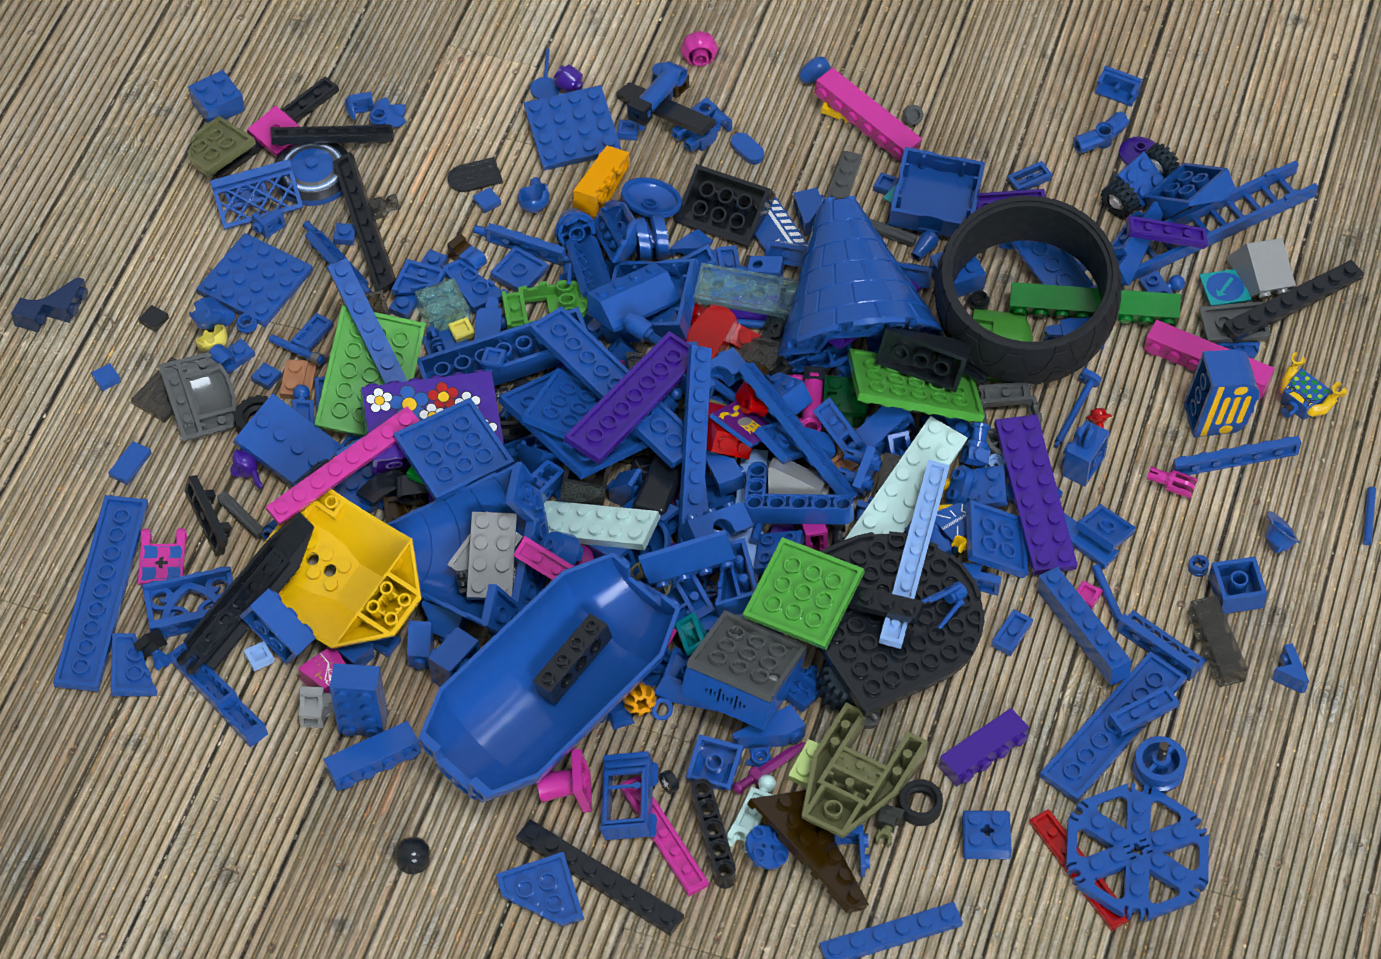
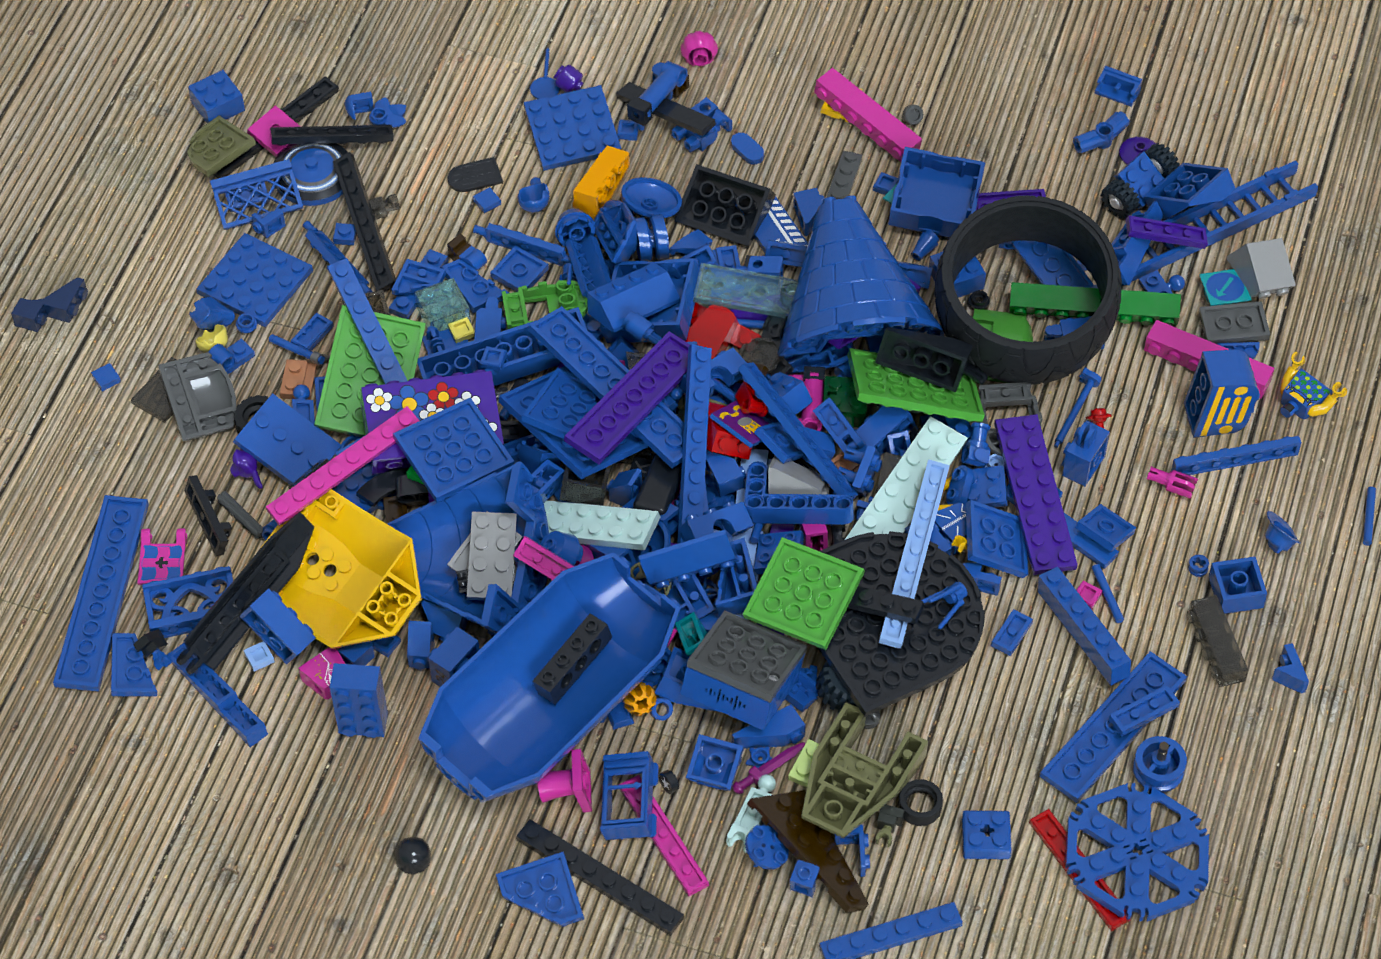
blue tile [108,441,152,485] -> none
black tile [139,305,169,332] -> none
blue plate [251,362,282,391] -> none
light grey brick [298,686,335,728] -> none
blue brick [323,721,421,791] -> none
black beam [691,778,736,889] -> none
blue animal [799,56,831,84] -> none
dark grey axle [869,218,917,246] -> none
dark purple brick [939,708,1029,787] -> none
blue tile [1007,161,1053,191] -> none
blue fence [1116,610,1206,681] -> none
black plate [1222,260,1364,342] -> none
none -> blue bracket [790,860,820,898]

